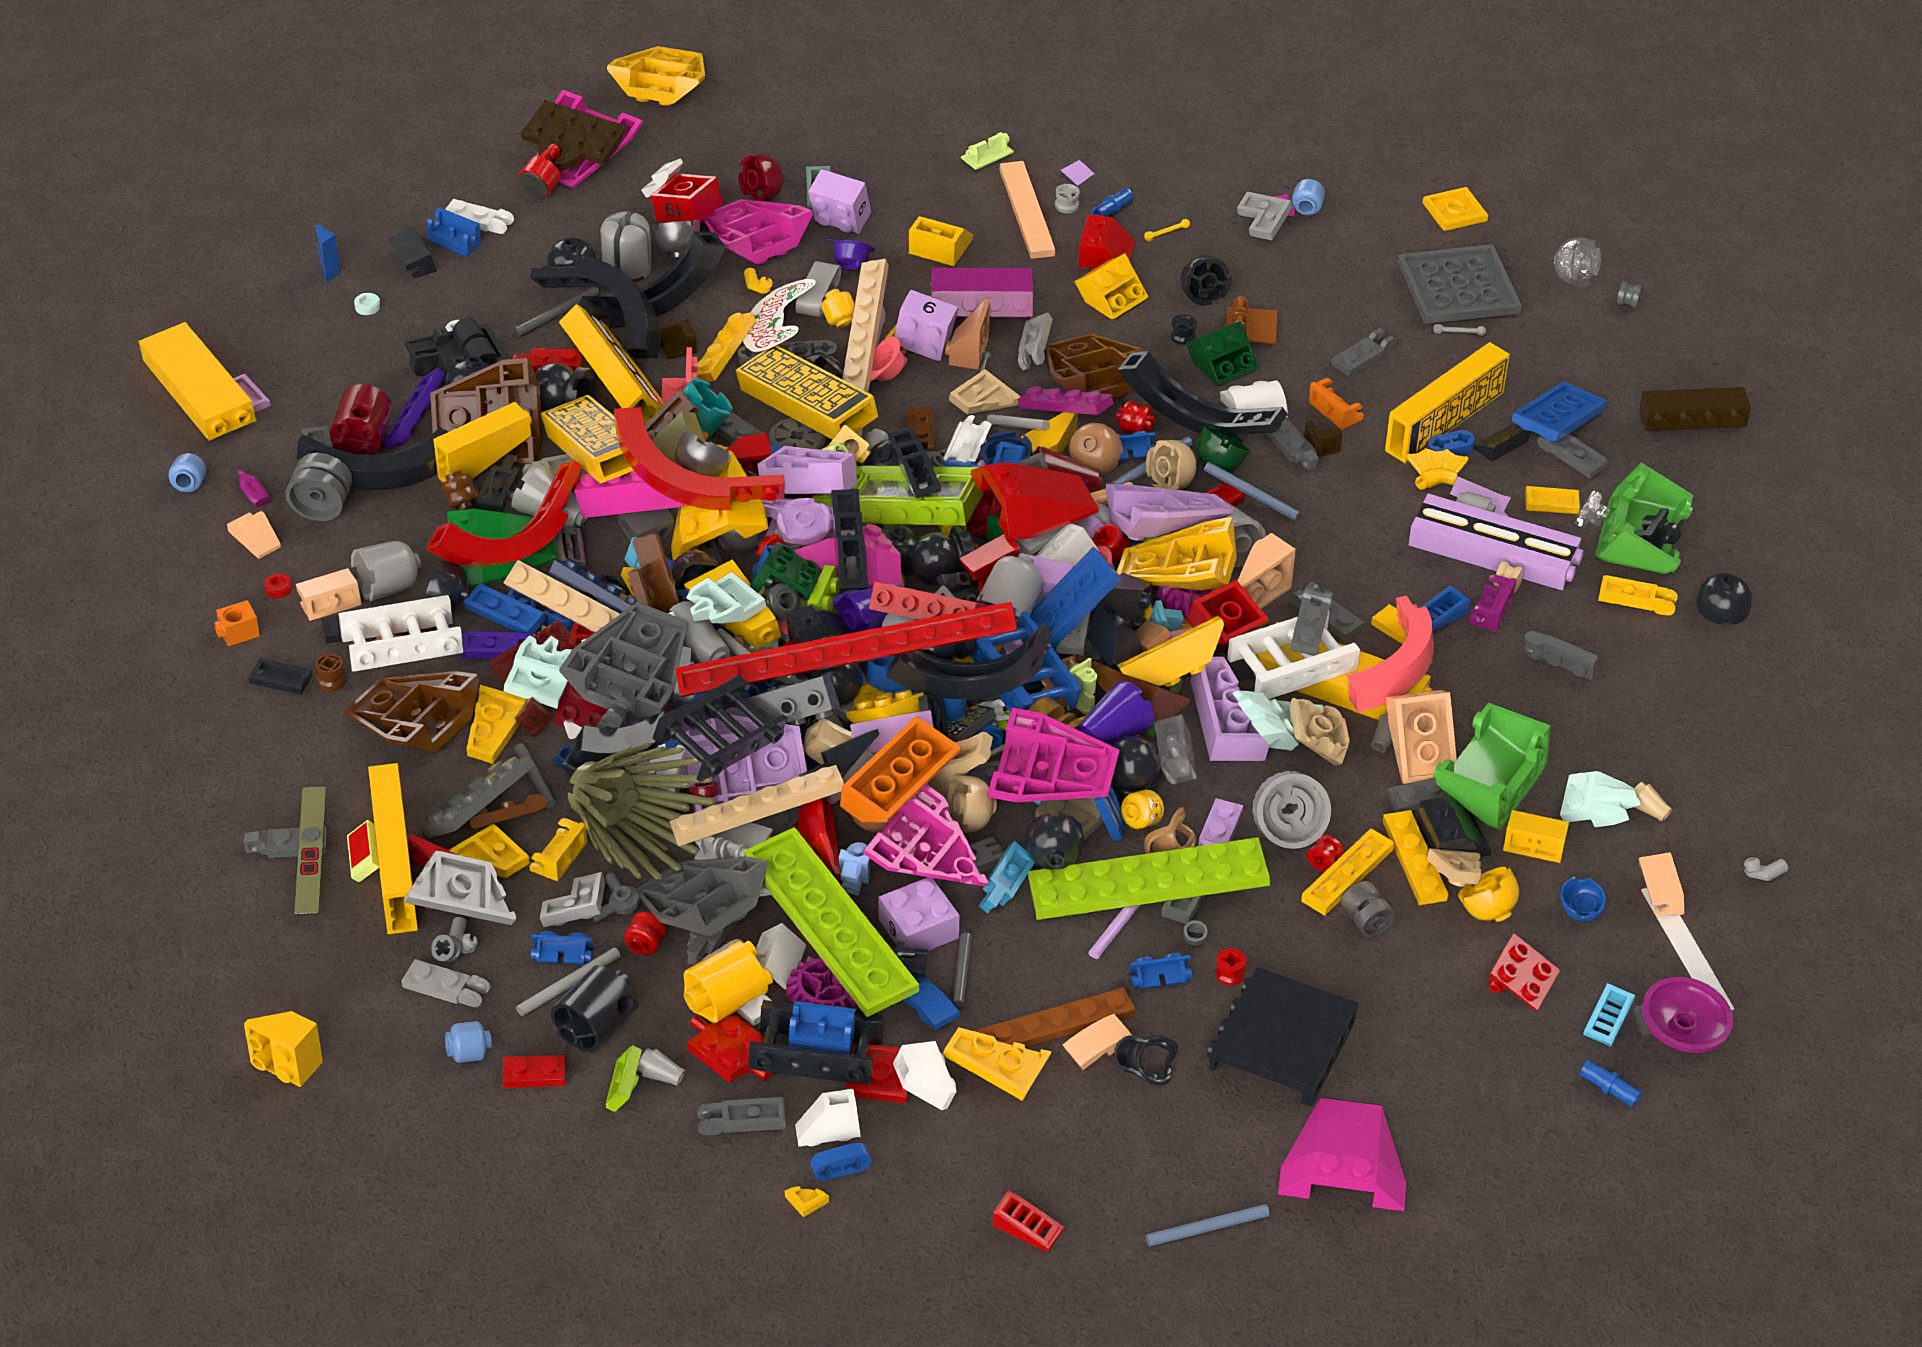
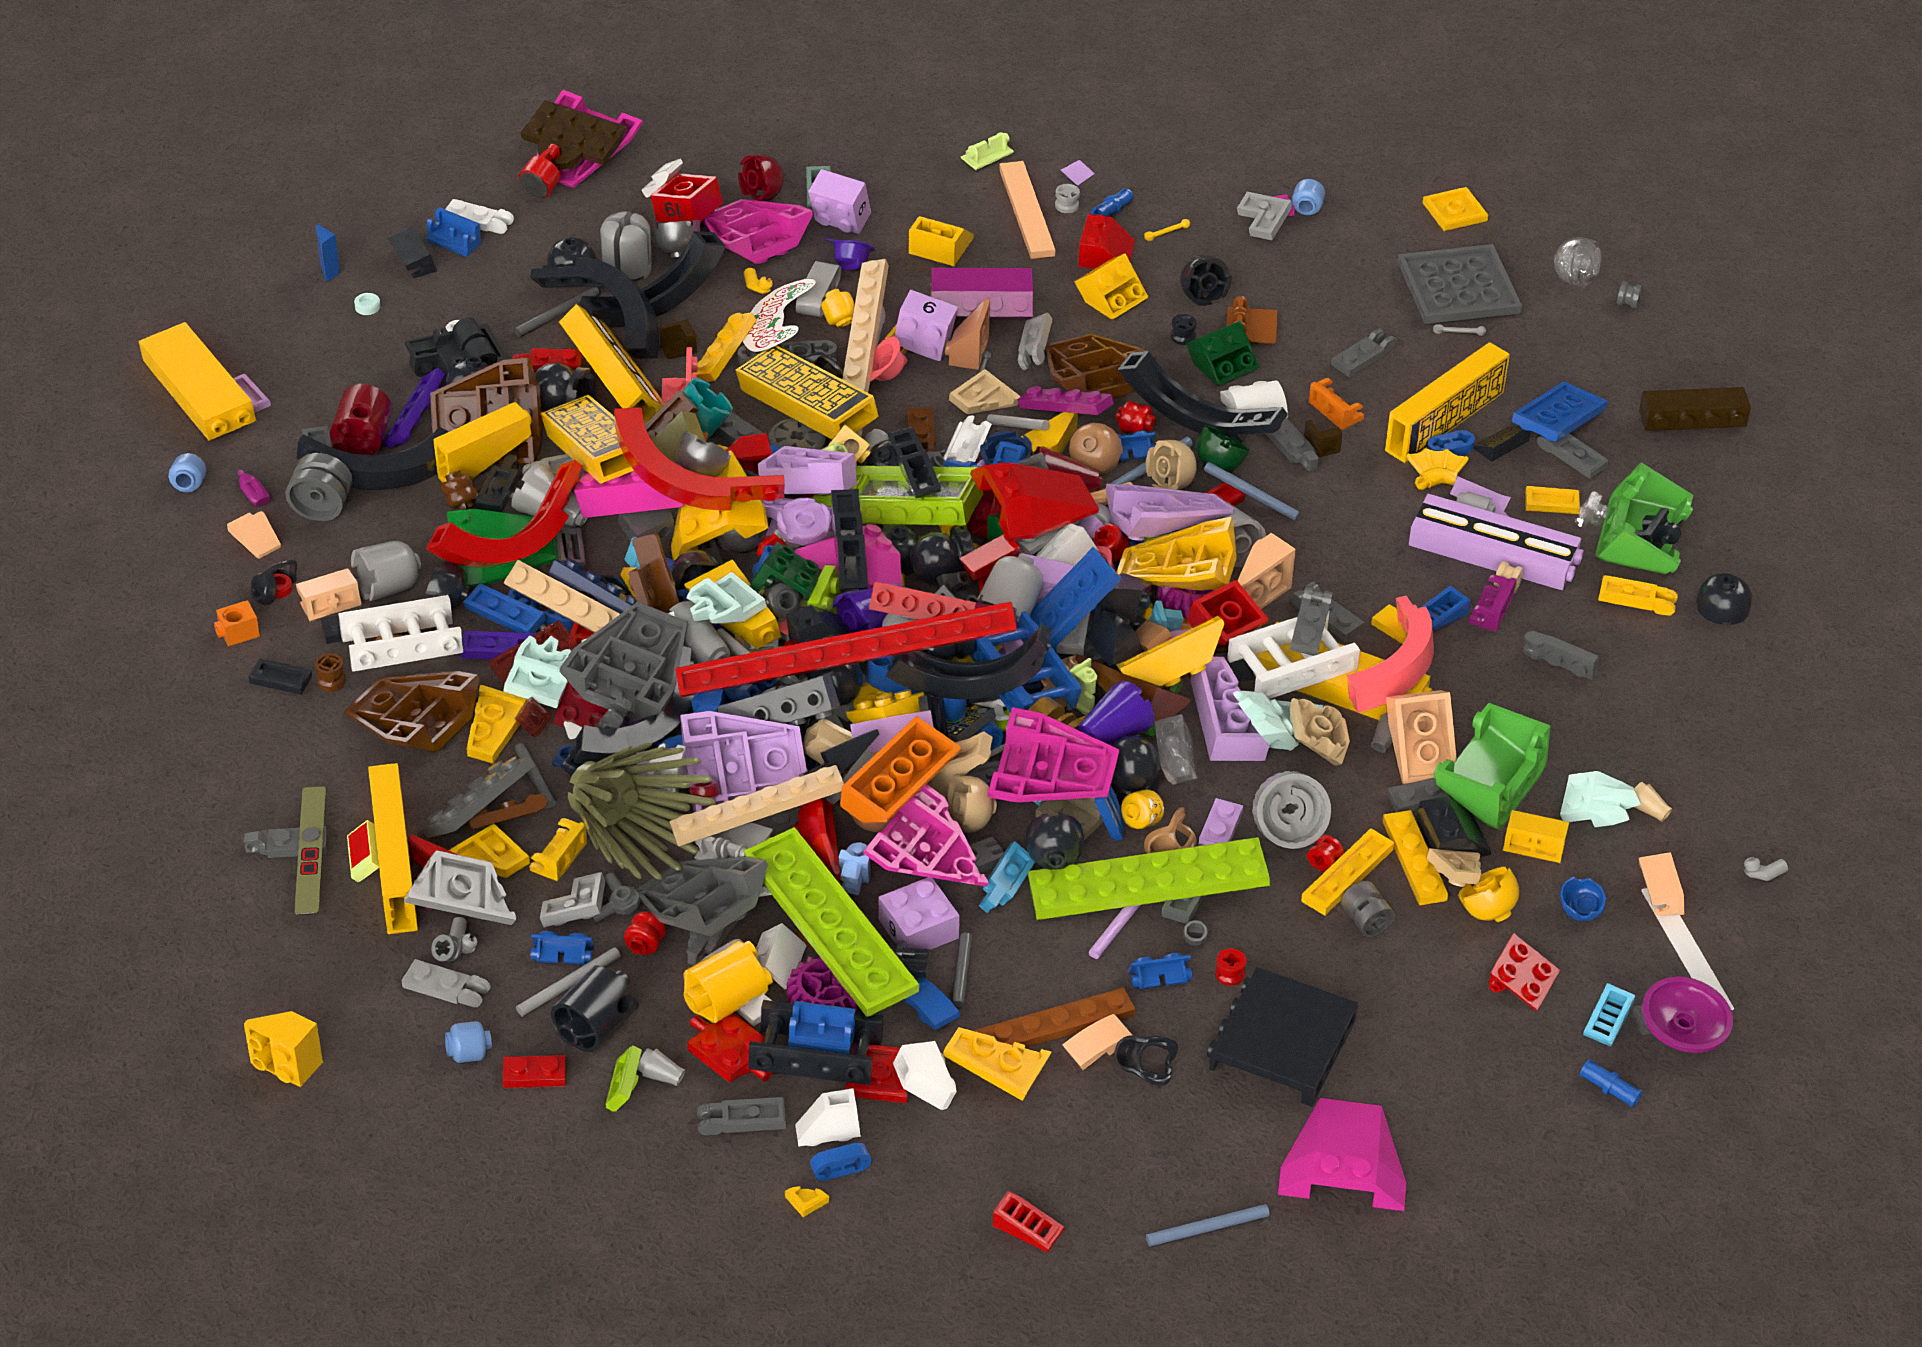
yellow wedge [607,46,705,106] -> none
black fence [652,675,788,782] -> none
none -> black piece [251,560,297,605]

